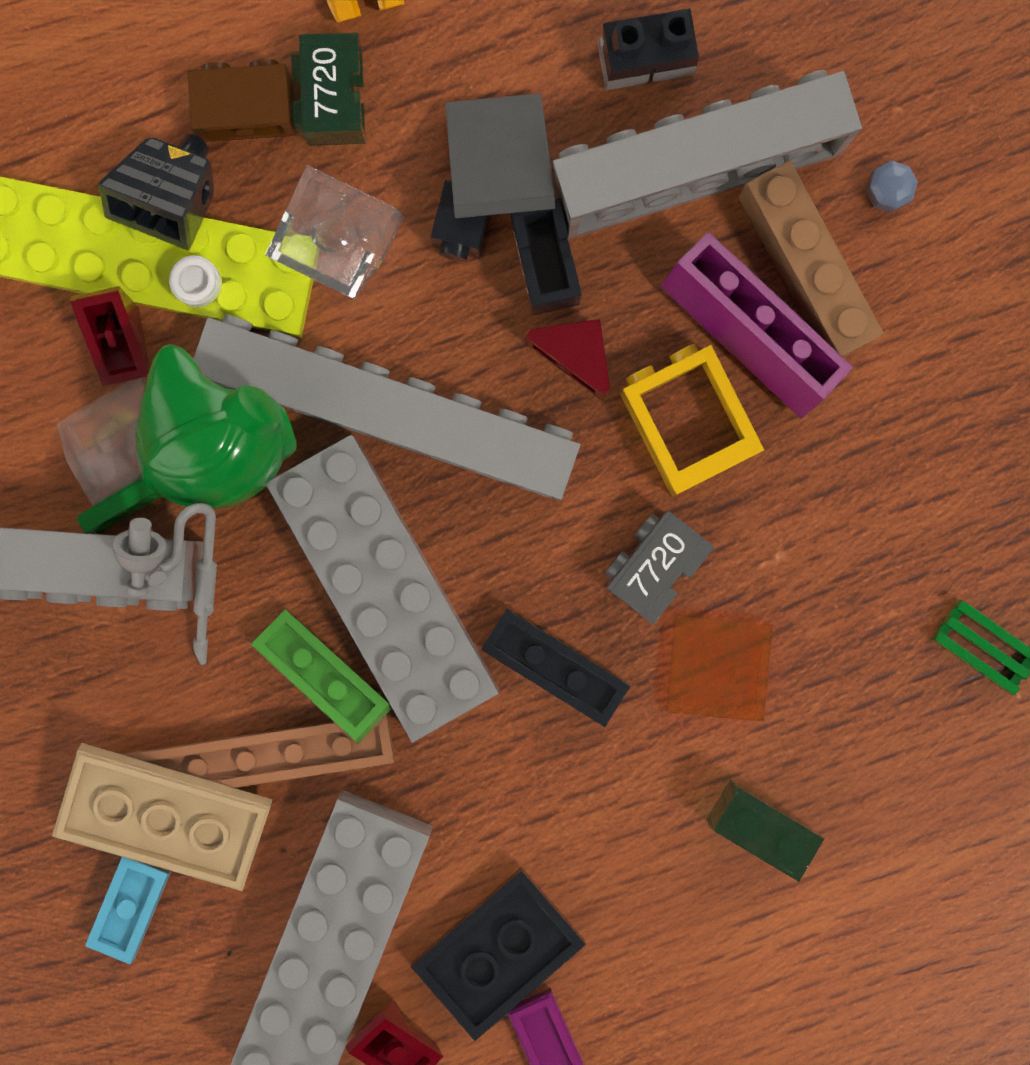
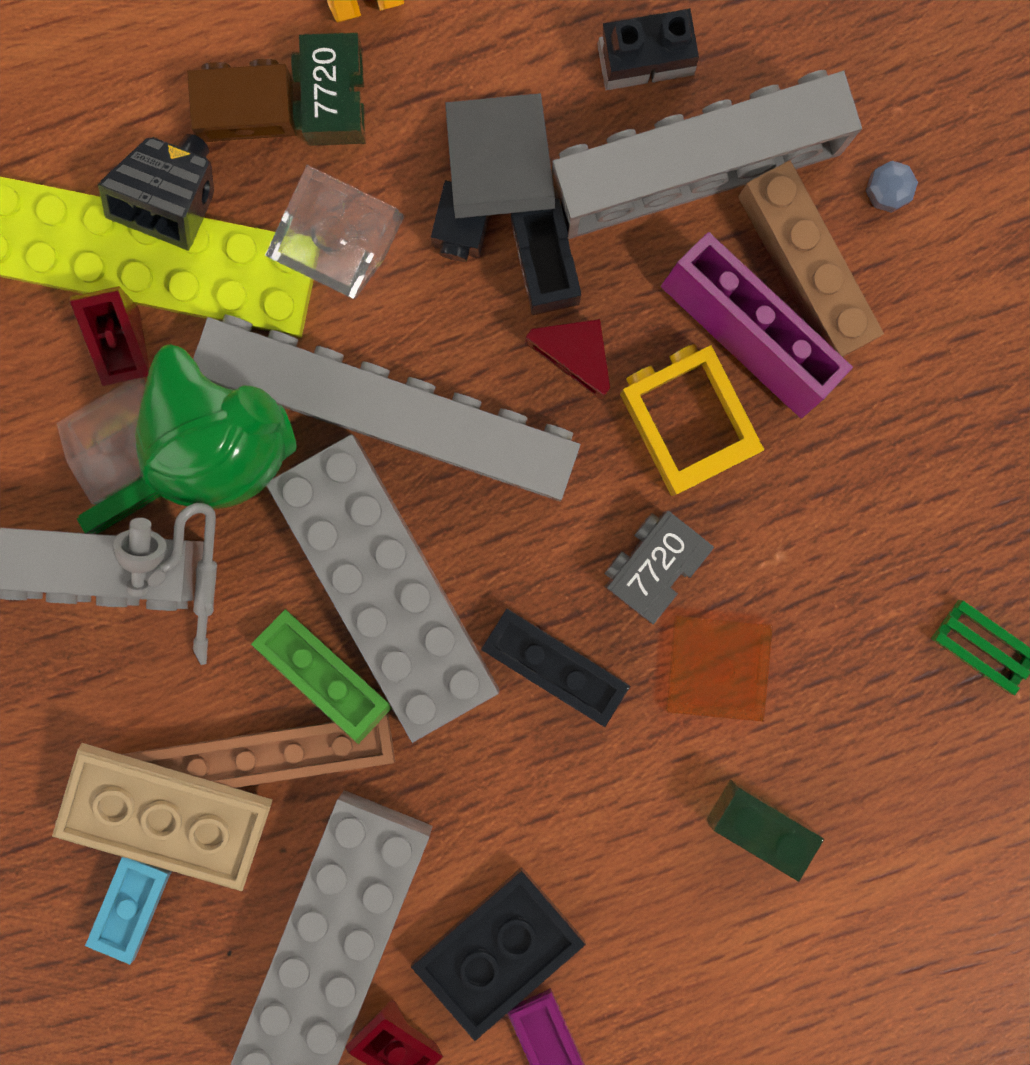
white tile [169,256,222,307] -> none

